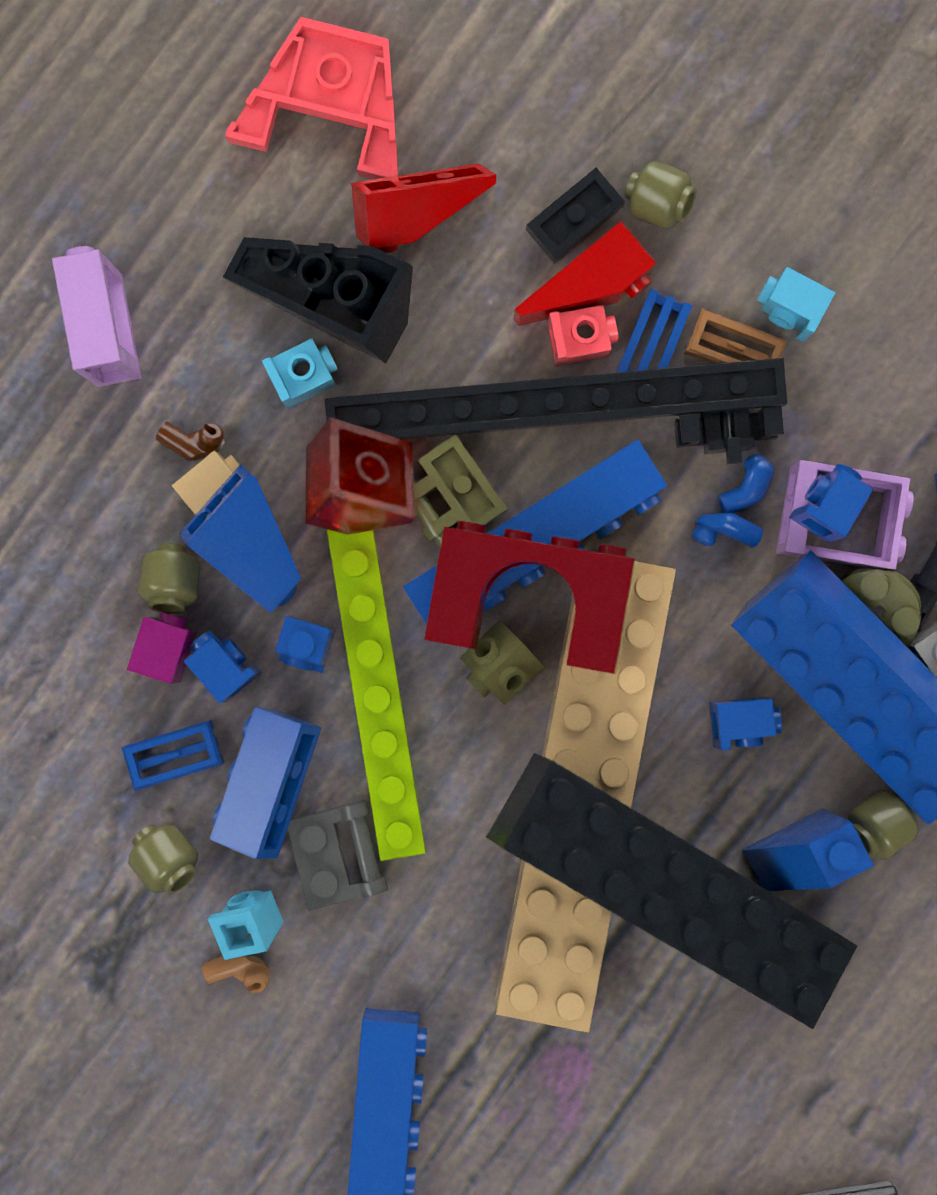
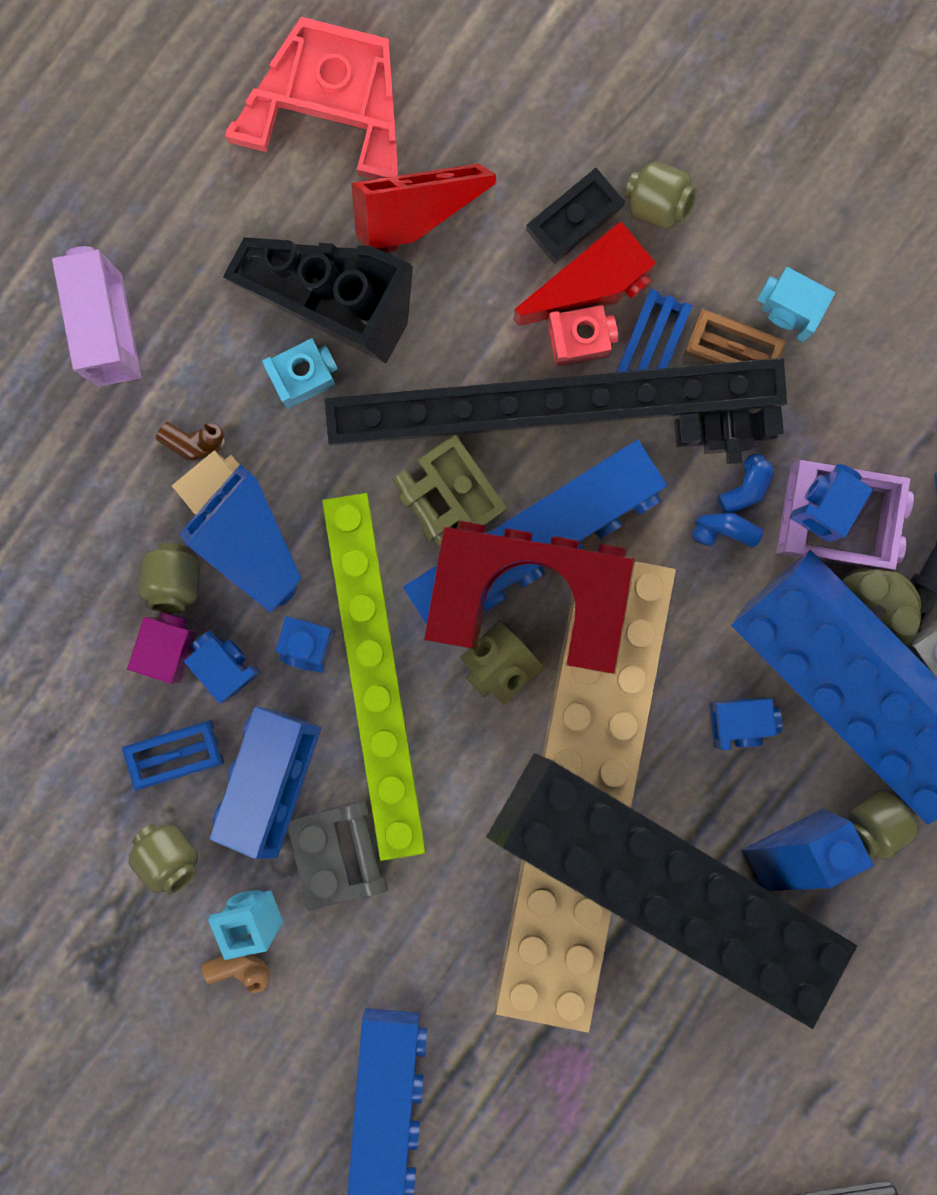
clear red slope [305,417,415,535] -> none

